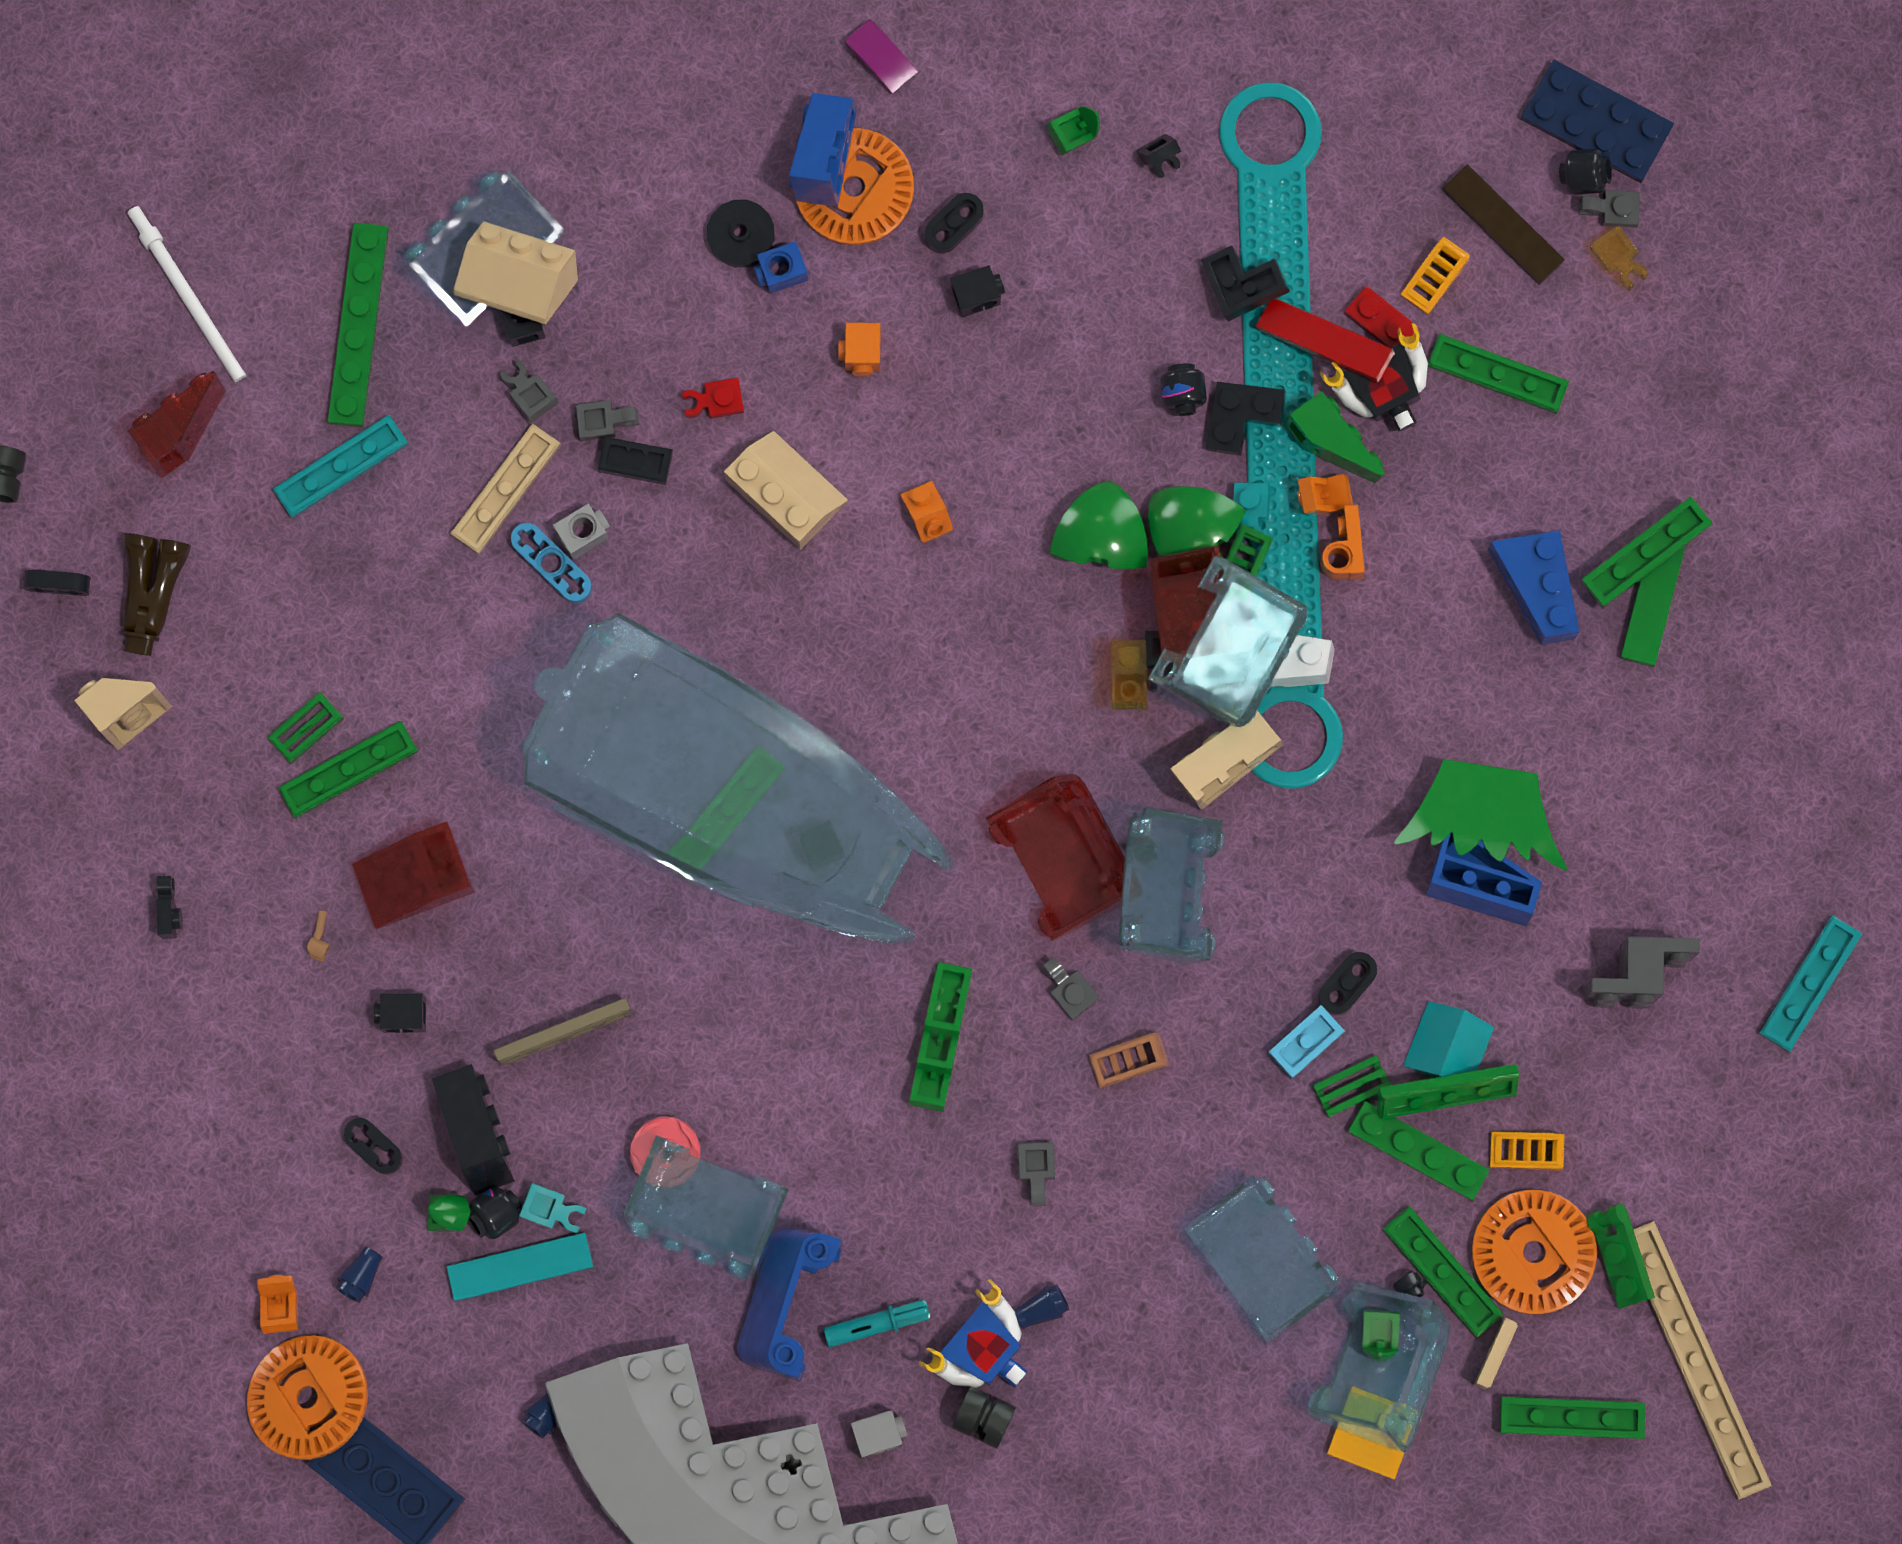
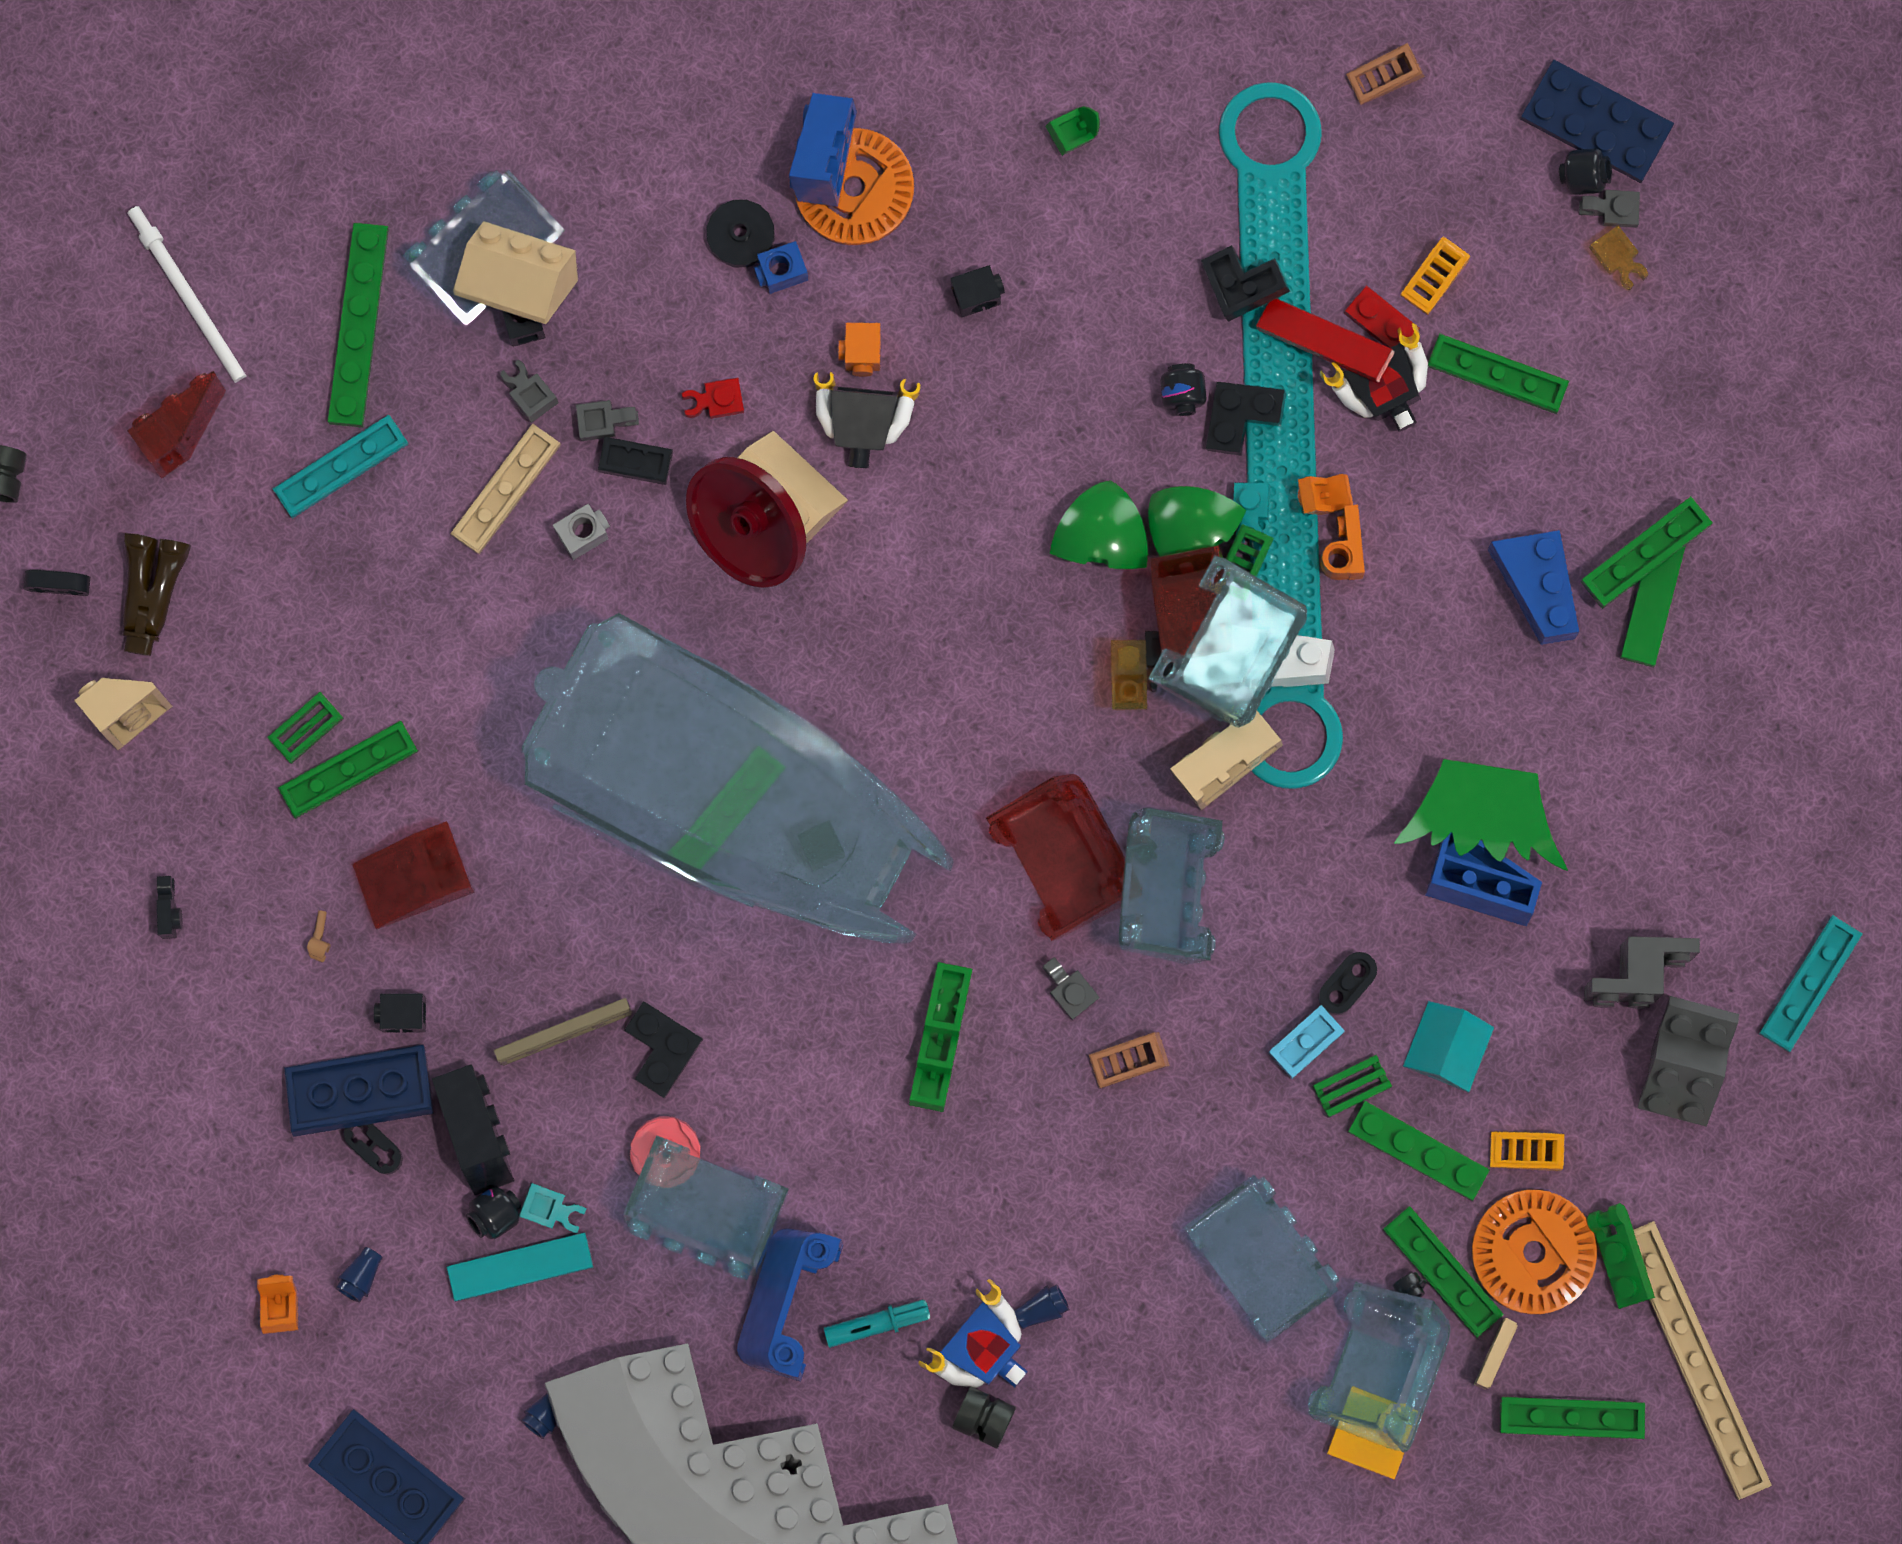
orange piece [247,1335,368,1460] -> none
green plate [427,1194,470,1232] -> none
dark azure beam [511,523,592,604] -> none
magenta slope [843,19,918,94] -> none
light grey brick [851,1410,908,1459] -> none
orange bracket [900,481,953,543] -> none
black plate [925,193,984,253] -> none
dark grey plate [1018,1142,1055,1206] -> none
black tile [1136,134,1181,178] -> none
green slope [1283,391,1385,483] -> none
green plate [1362,1309,1400,1363] -> none
green tile [1377,1064,1520,1119] -> none
dark brown tile [1442,164,1565,285] -> none
none -> dark blue tile [284,1045,433,1137]
none -> black plate [624,1001,703,1099]
none -> dark red dish [686,457,806,588]
none -> black torso [813,372,920,468]
none -> nougat slope [1346,43,1425,105]
none -> dark grey bracket [1638,996,1739,1127]

